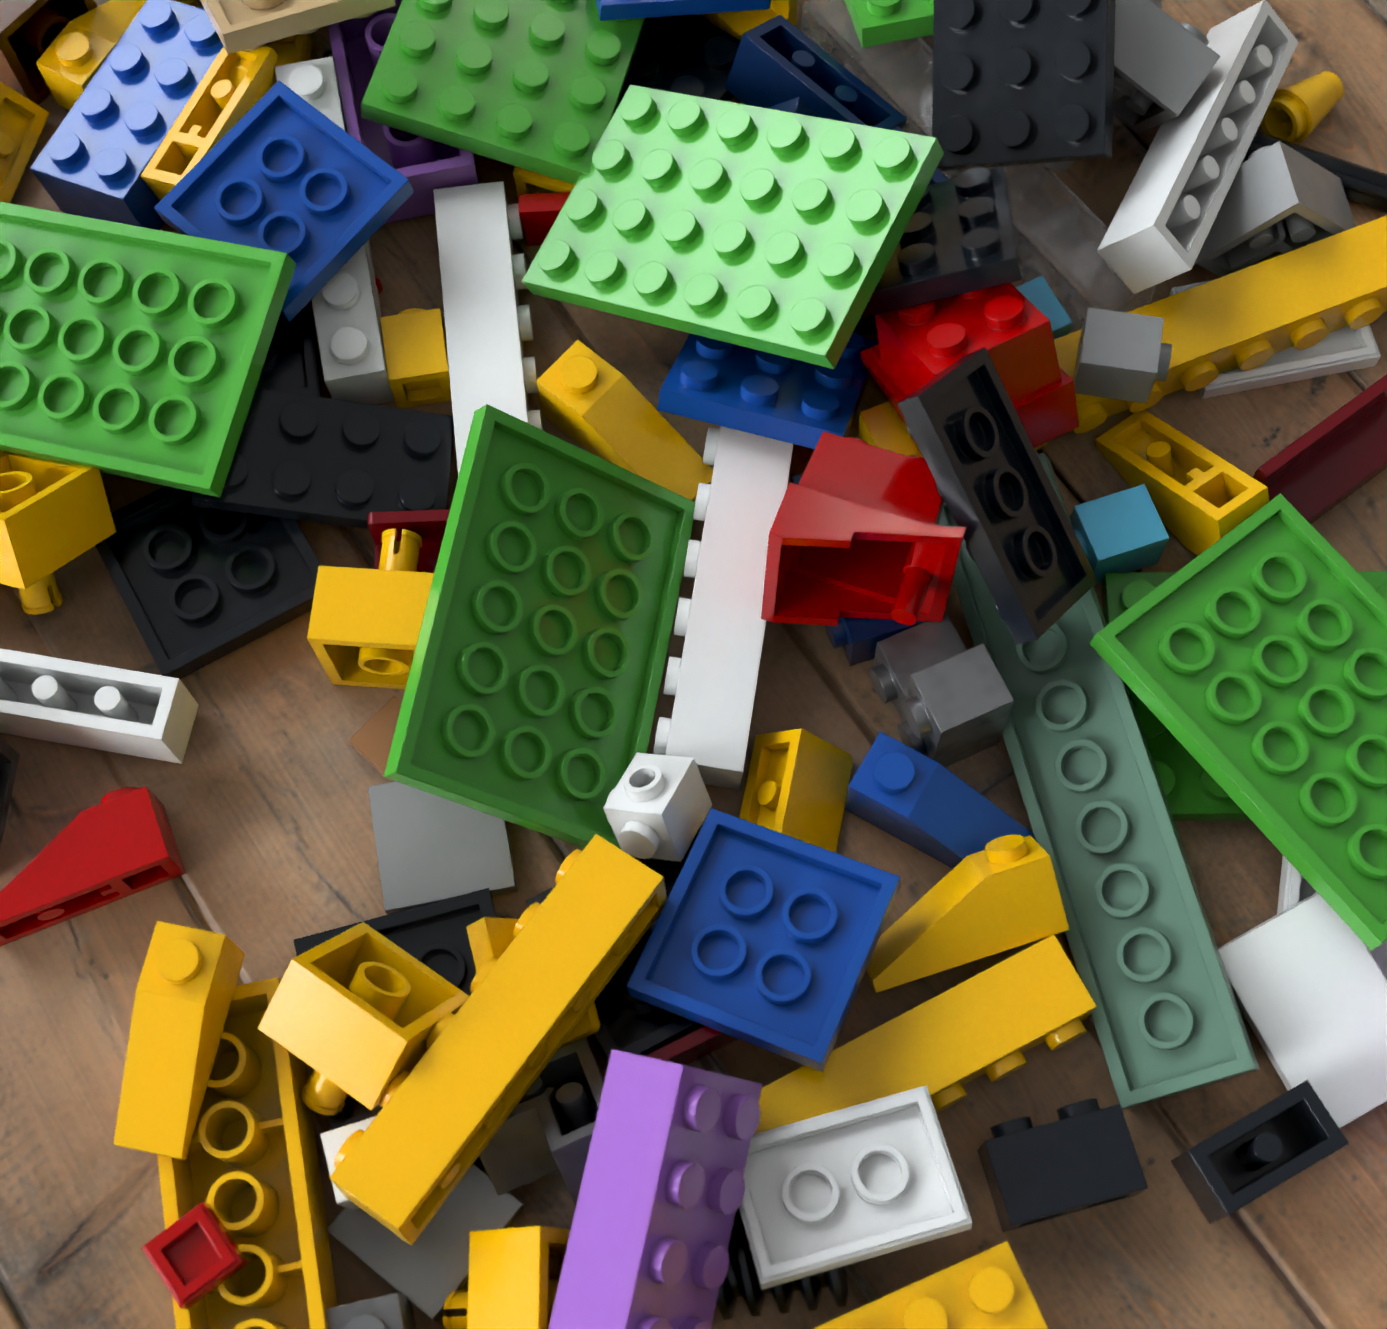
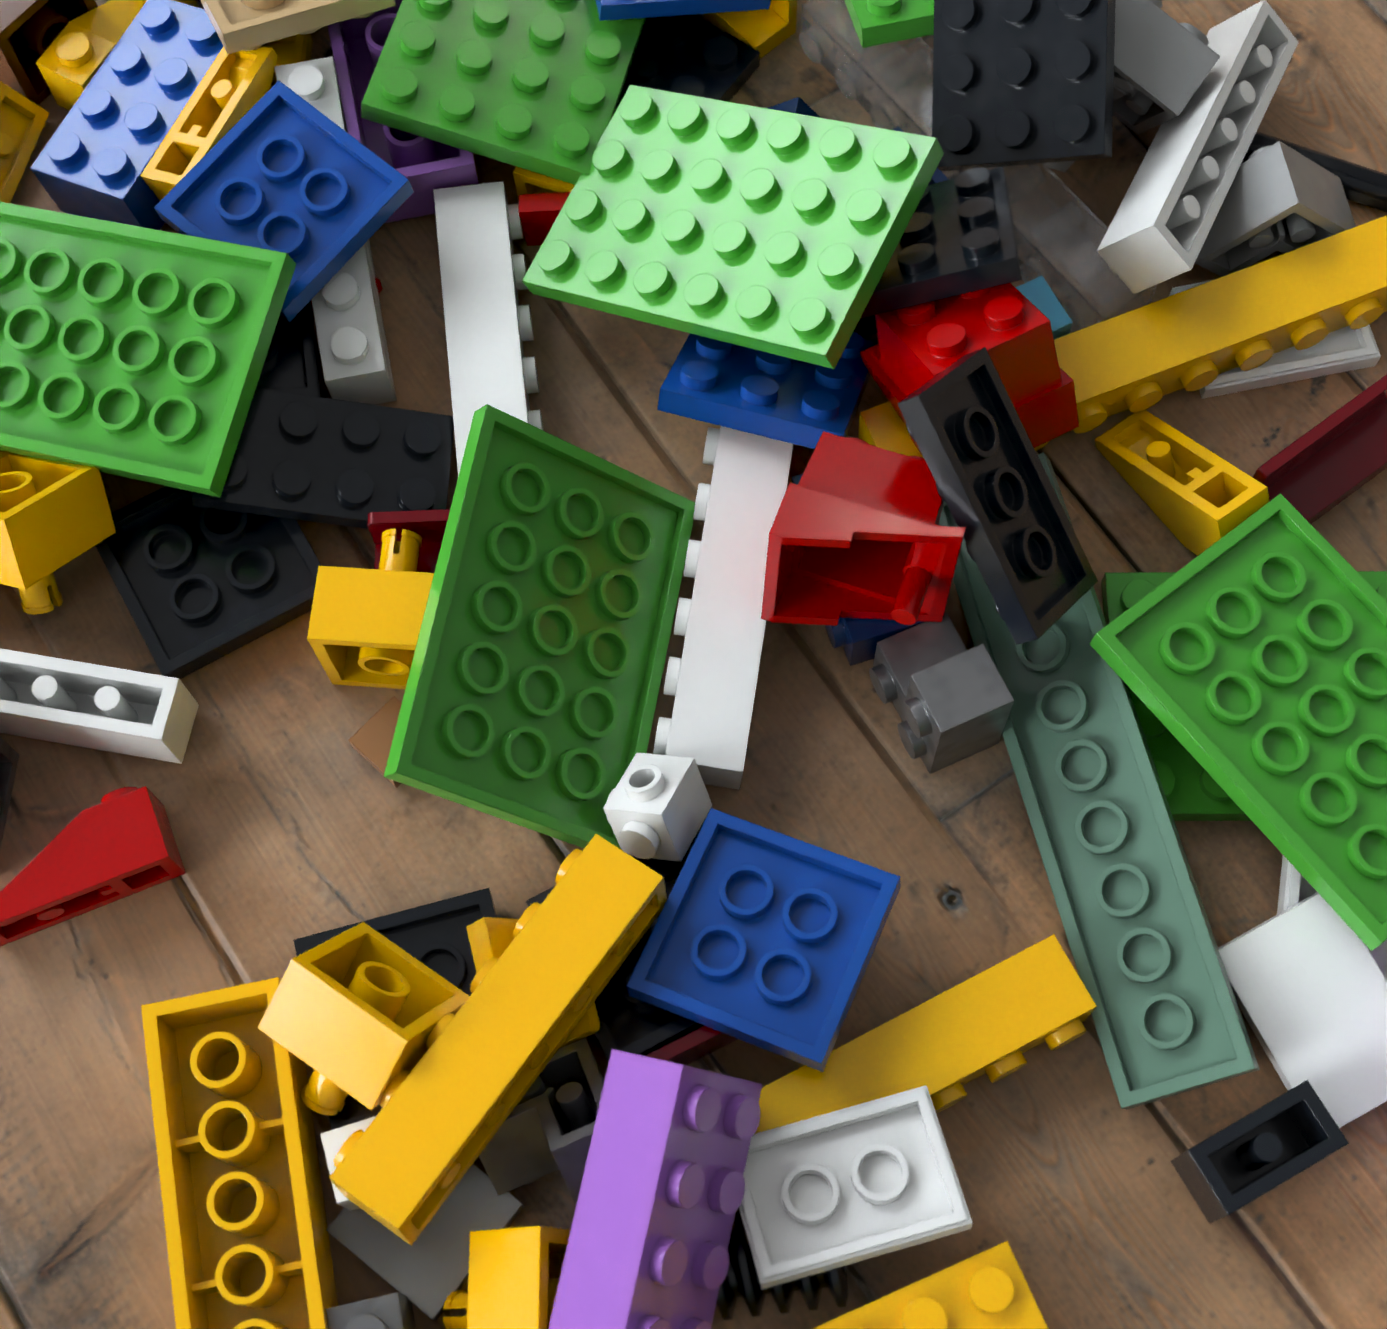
yellow slope [113,921,245,1160] -> none
red tile [141,1201,248,1310] -> none
light grey tile [368,781,518,915] -> none
yellow brick [380,308,452,409] -> none
yellow slope [536,339,713,502] -> none
dark blue brick [724,14,907,130] -> none
yellow panel [739,728,853,853] -> none
blue slope [845,731,1036,869] -> none
yellow slope [864,835,1069,993] -> none
black brick [978,1098,1148,1232] -> none
medium azure brick [1070,484,1169,583] -> none
light grey brick [1074,307,1172,404] -> none
yellow cone [1261,71,1344,143] -> none

